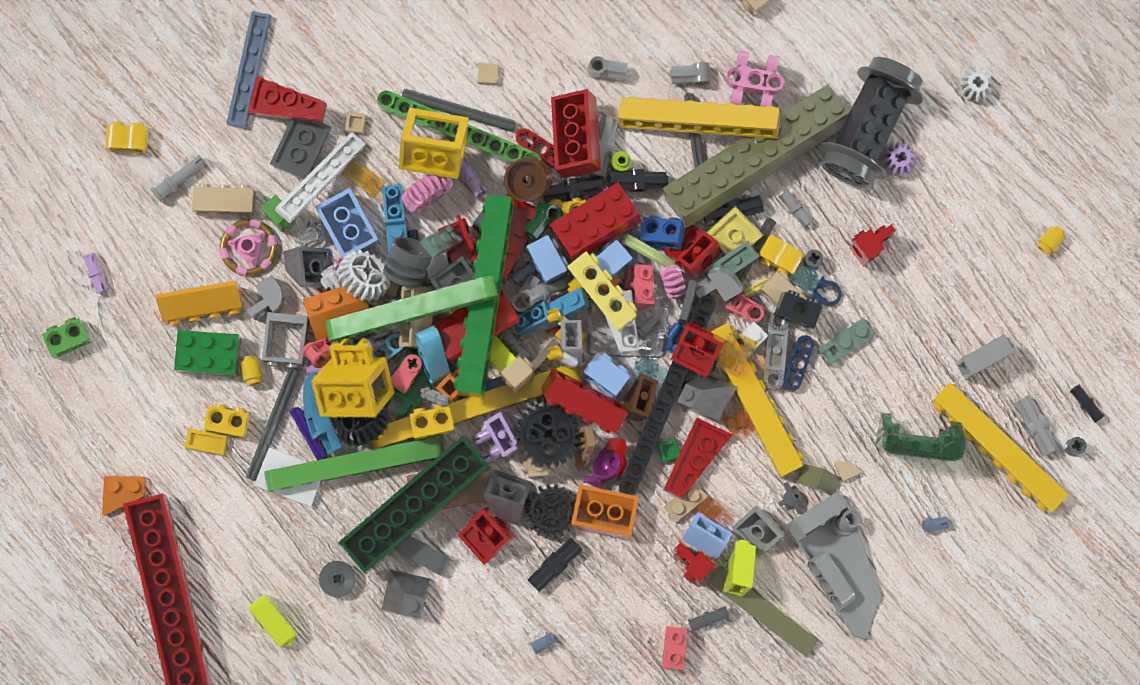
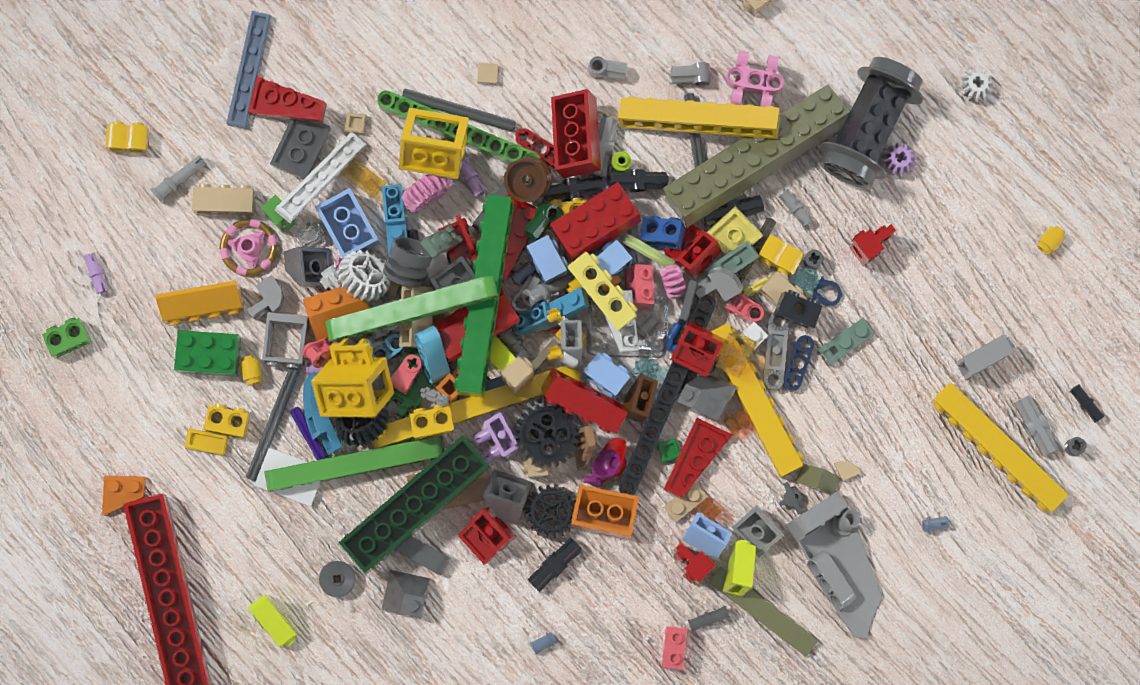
clear green windscreen [876,412,966,461] -> none

